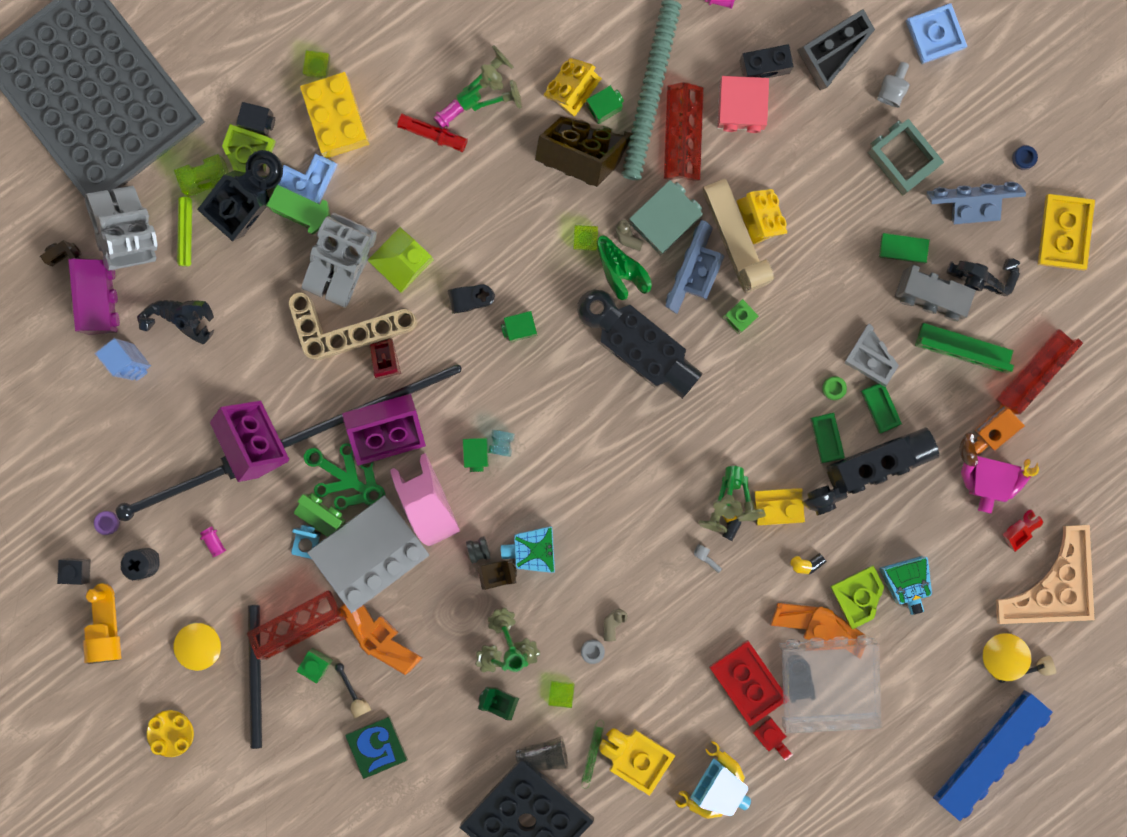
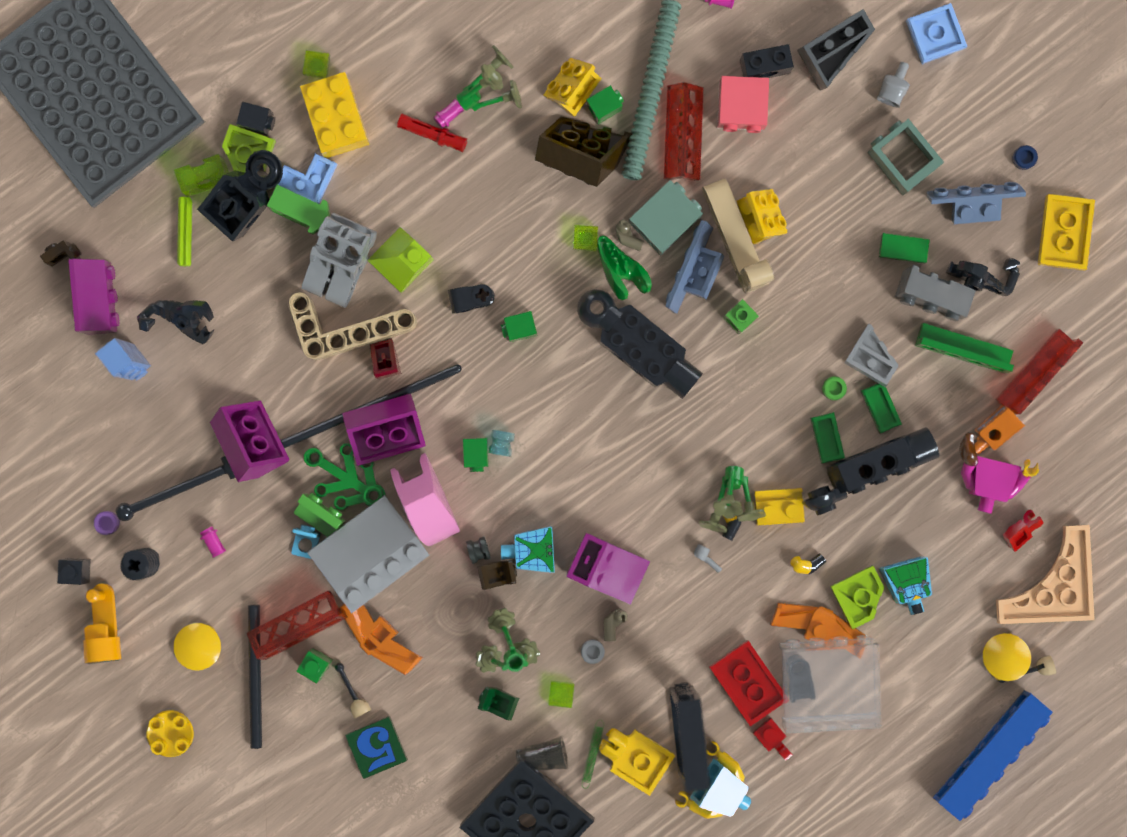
light grey connector [85,186,158,271] -> none
none -> magenta slope [566,532,650,605]
none -> black window [669,682,710,792]

